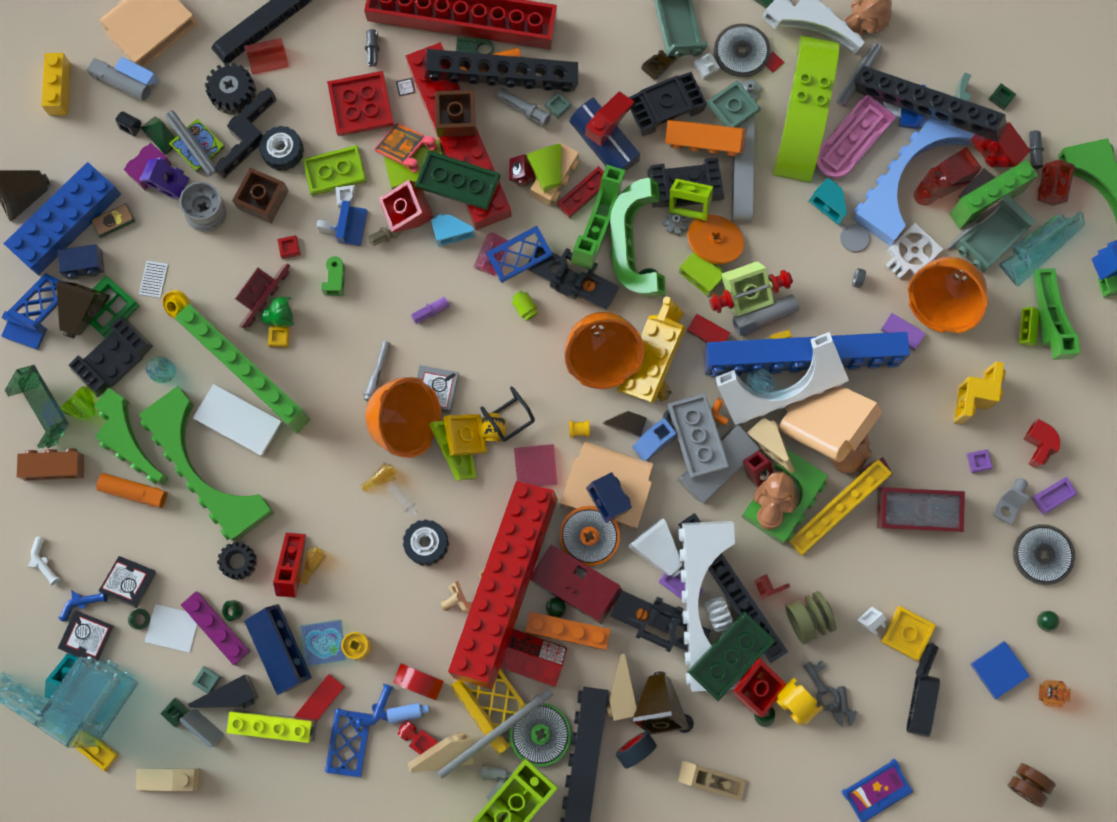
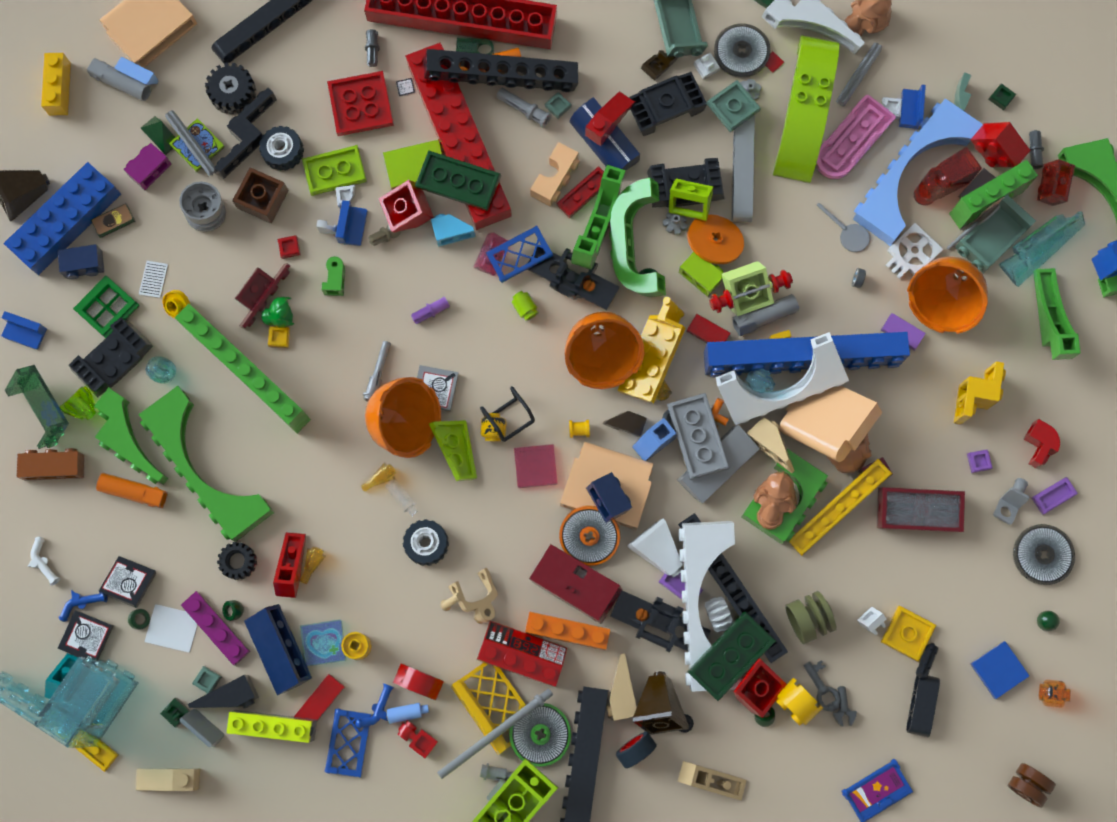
blue window [7,273,60,330] -> none
dark brown slope [56,281,110,338] -> none
black brick [115,111,142,137] -> none
dark purple brick [140,158,189,199] -> none
white tile [193,384,283,456] -> none
clear red panel [244,38,289,74] -> none
flag [374,122,438,173] -> none
tan slope [408,732,474,773] -> none
reddish brown brick [435,90,477,137] -> none
yellow tile [443,414,487,456] -> none
red brick [448,481,558,690] -> none
dark red brick [509,154,536,187] -> none
lime slope [527,143,562,193] -> none
dark green piece [546,597,566,618] -> none
orange brick [665,120,747,156] -> none
dark red brick [742,450,774,487] -> none
clear red panel [754,574,790,600] -> none
teal slope [809,177,847,225] -> none
black brick [854,65,1007,142] -> none
lime piece [1019,307,1040,347] -> none

